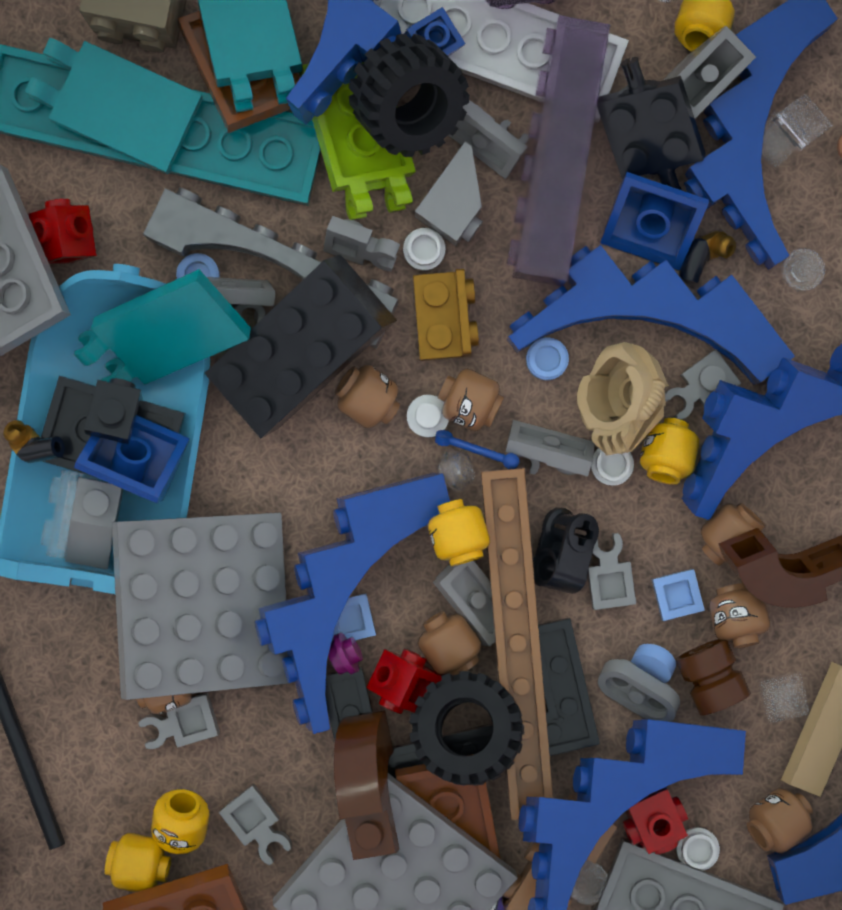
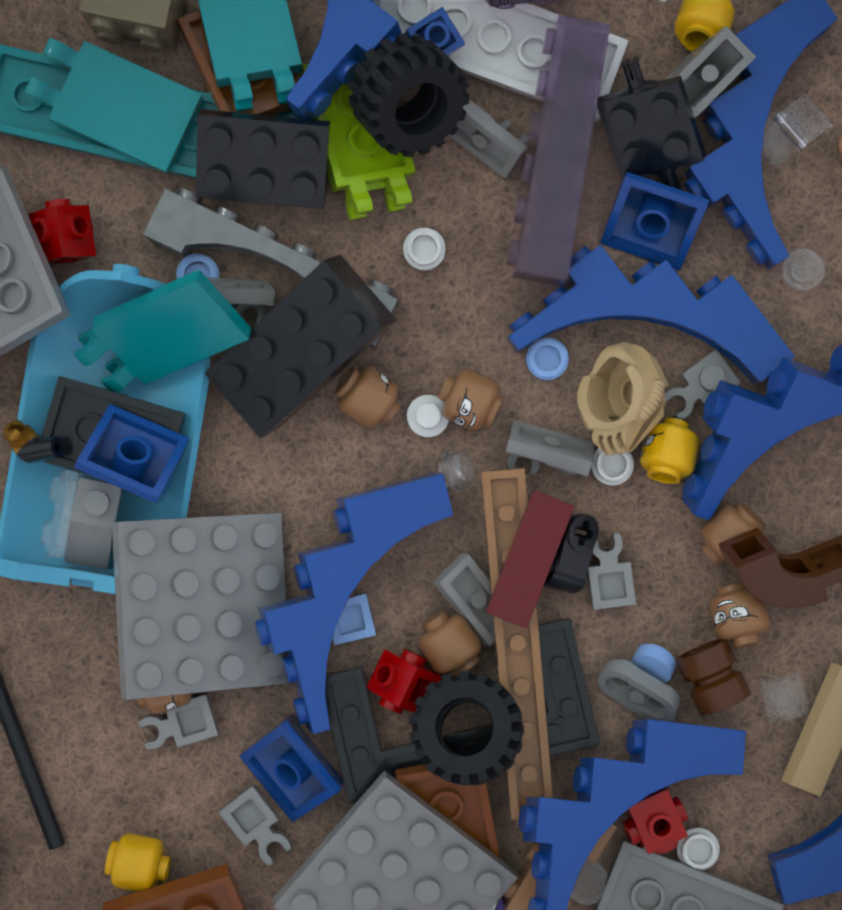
black bracket [84,378,143,444] -> none
yellow head [151,789,210,854] -> none
light grey plate [323,216,400,272] -> none
magenta plate [328,632,363,675] -> none
reddish brown arch [334,710,400,860] -> none
pearl gold bracket [413,268,479,361] -> none
light grey slope [415,142,483,246] -> none
yellow head [428,499,490,567] -> none
blue hinge [435,430,519,470] -> none
light blue tile [651,569,705,621] -> none
arm [679,231,736,283] -> none
medium nougat head [747,788,813,854] -> none
none -> black plate [196,109,330,209]
none -> blue slope [239,714,344,823]
none -> dark red tile [485,490,575,629]

